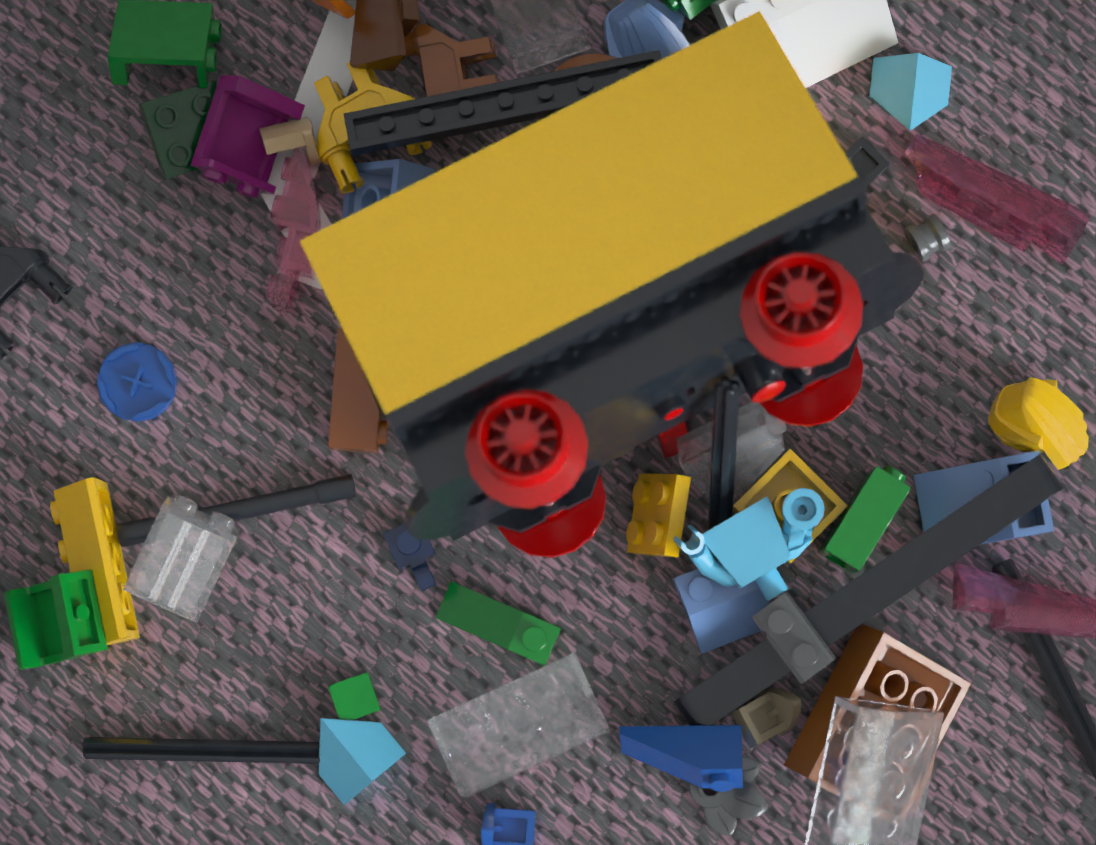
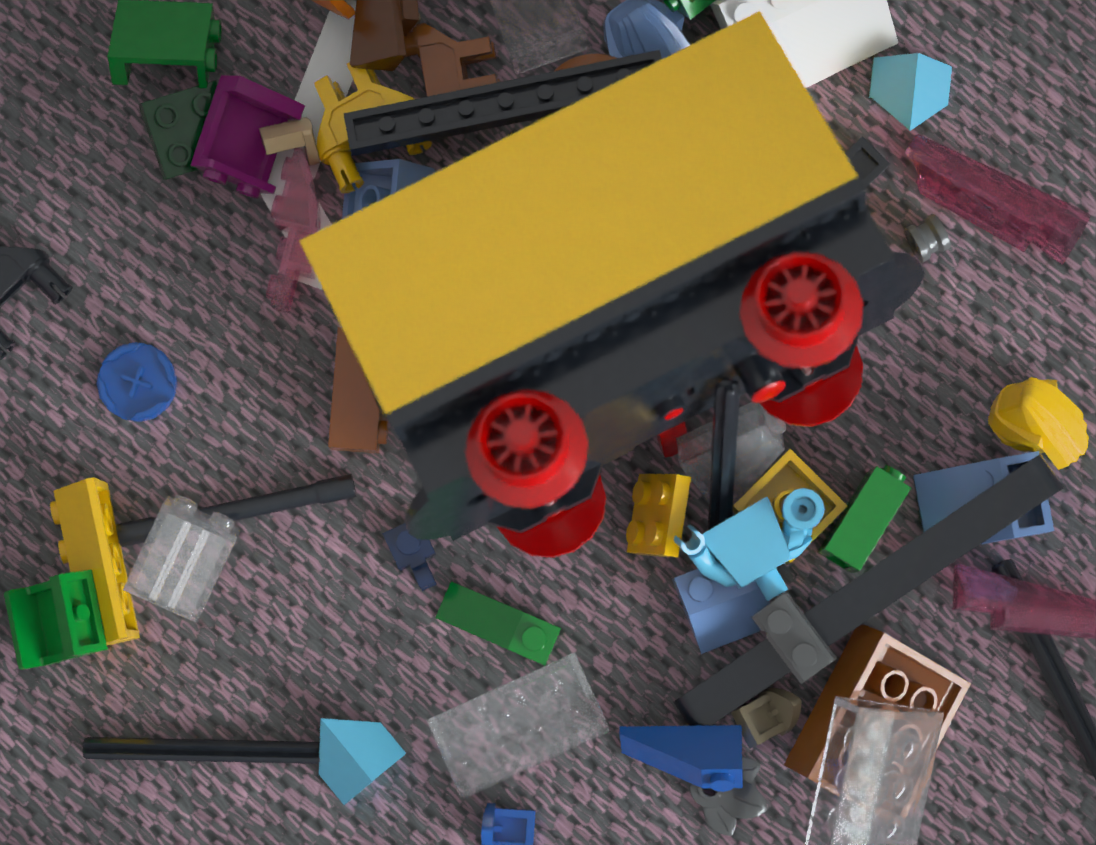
green slope [328,672,381,720] -> none

